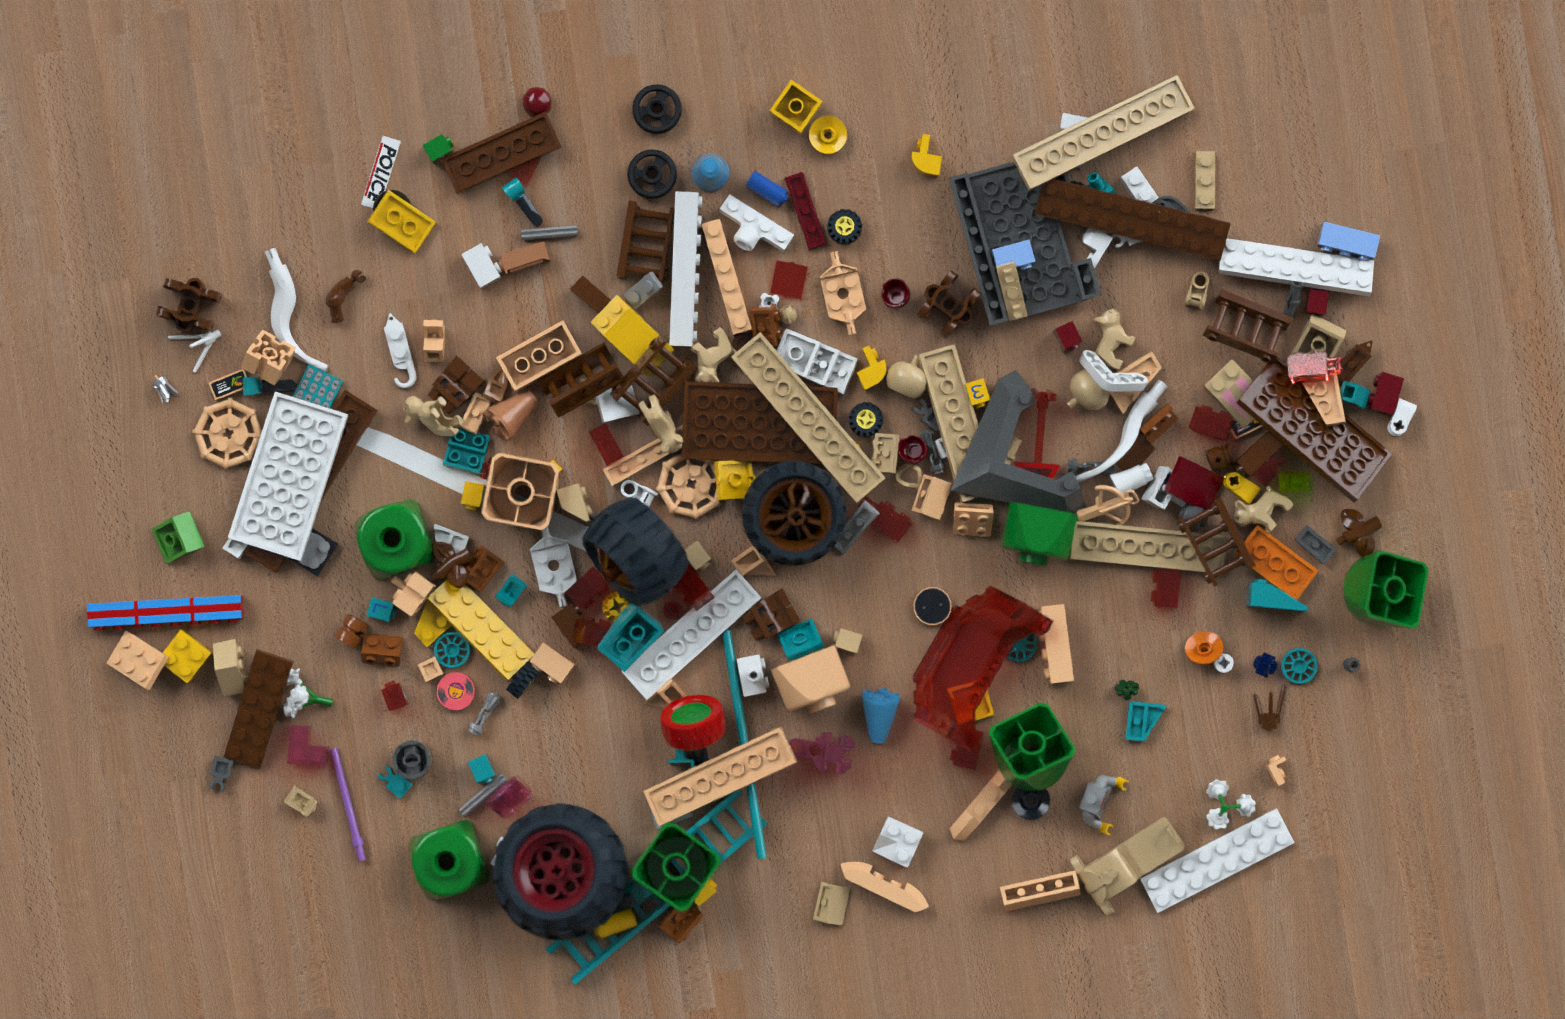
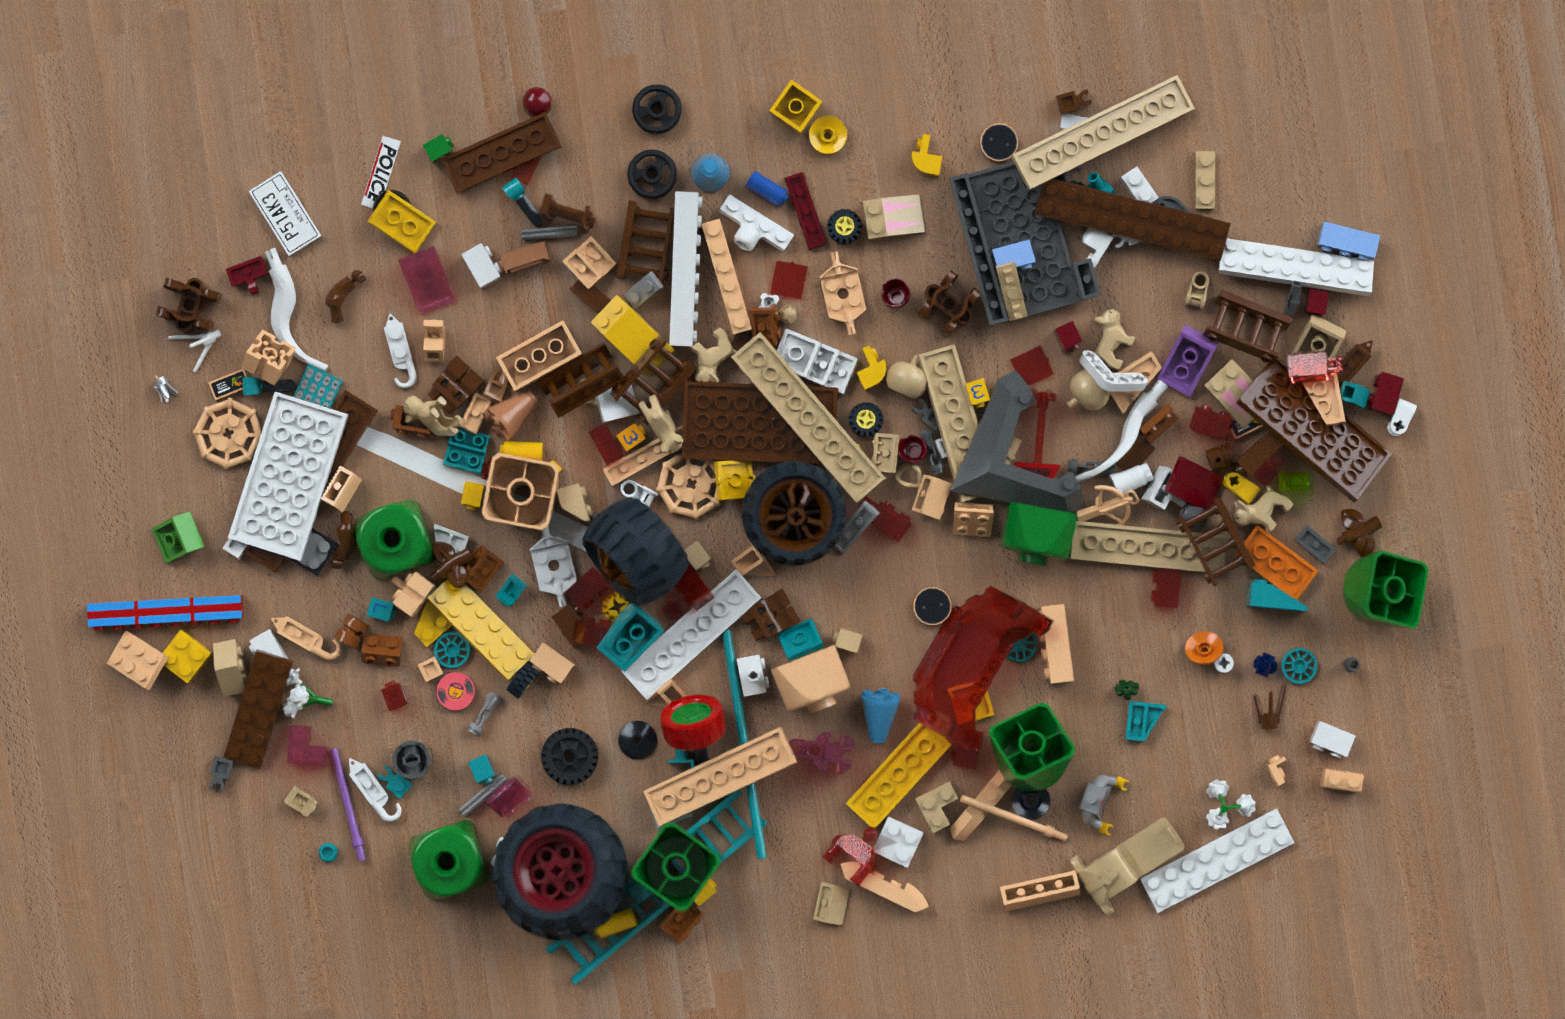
none -> dark red plate [226,256,269,295]
none -> white tile [248,171,322,257]
none -> white brick [249,629,288,659]
none -> light nougat plate [271,616,341,660]
none -> teal plate [318,843,338,862]
none -> light nougat brick [321,466,362,512]
none -> reddish brown arm [331,511,356,569]
none -> white plate [349,758,402,822]
none -> dark orange bracket [390,405,432,438]
none -> clear pink slope [398,246,456,315]
none -> yellow brick [500,441,543,461]
none -> reddish brown fence [540,193,596,232]
none -> black wheel [541,728,598,785]
none -> light nougat slope [562,236,617,289]
none -> light orange brick [616,423,647,452]
none -> black dish [618,721,657,759]
none -> clear red connector [822,827,878,887]
none -> yellow plate [845,718,952,829]
none -> tan slope [862,194,925,241]
none -> tan brick [915,781,958,833]
none -> light nougat bar [960,795,1068,841]
none -> black tile [980,123,1018,162]
none -> clear red piece [1010,346,1054,386]
none -> reddish brown plate [1056,89,1092,115]
none -> medium lavender slope [1156,325,1219,397]
none -> white brick [1309,721,1355,759]
none -> light nougat brick [1321,768,1364,793]

